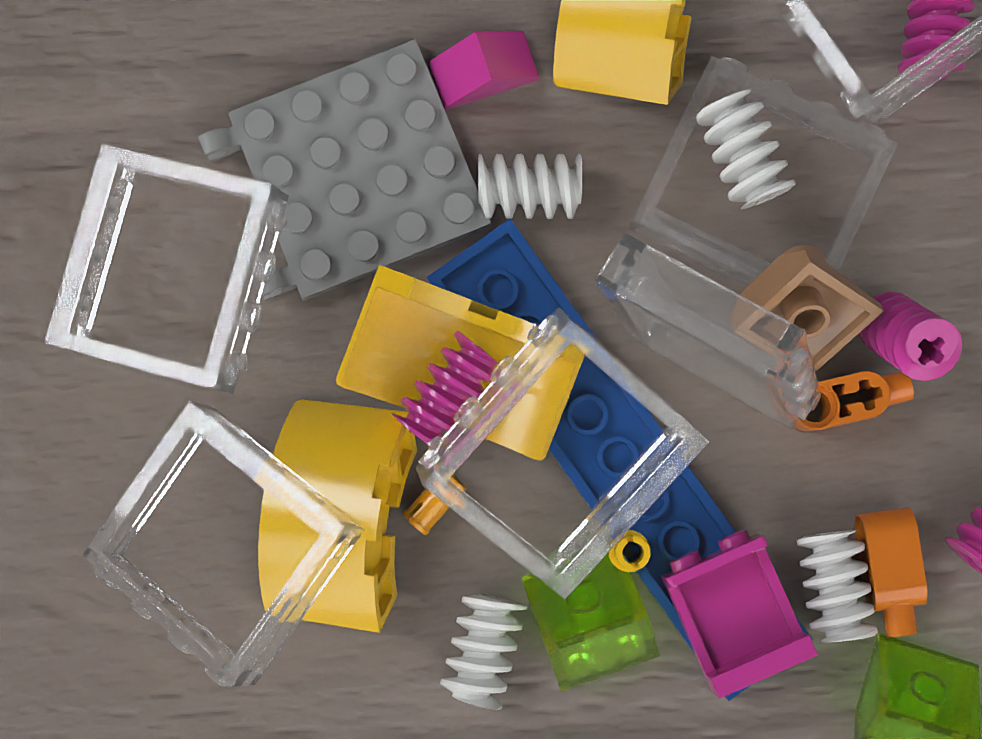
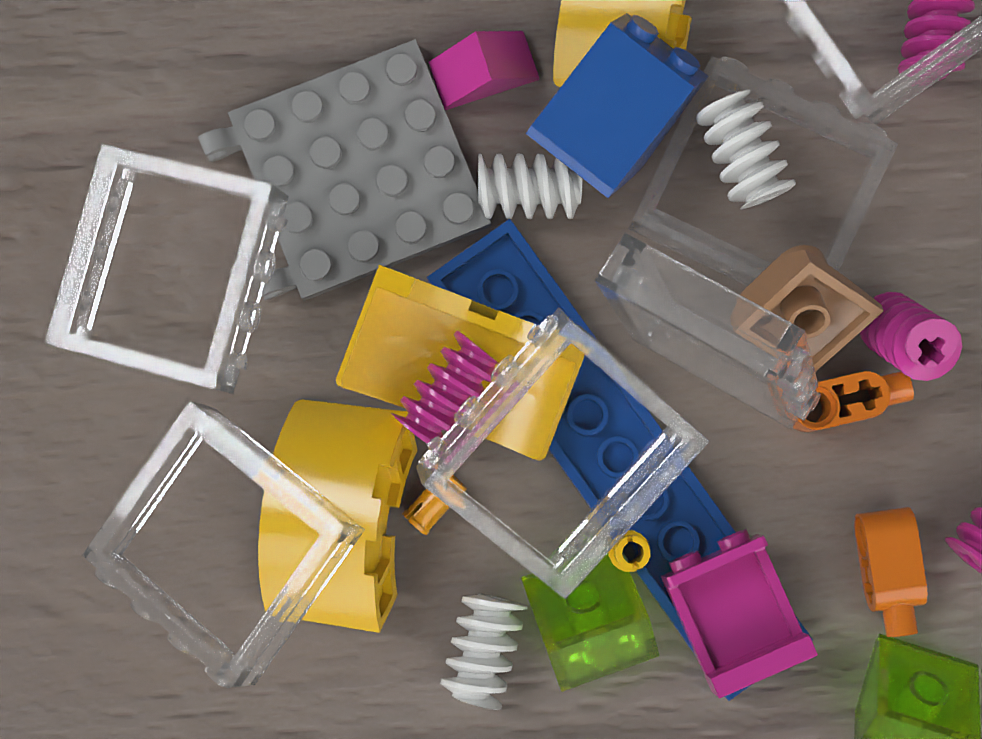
white piece [796,530,878,643] -> none
none -> blue slope [526,13,709,198]

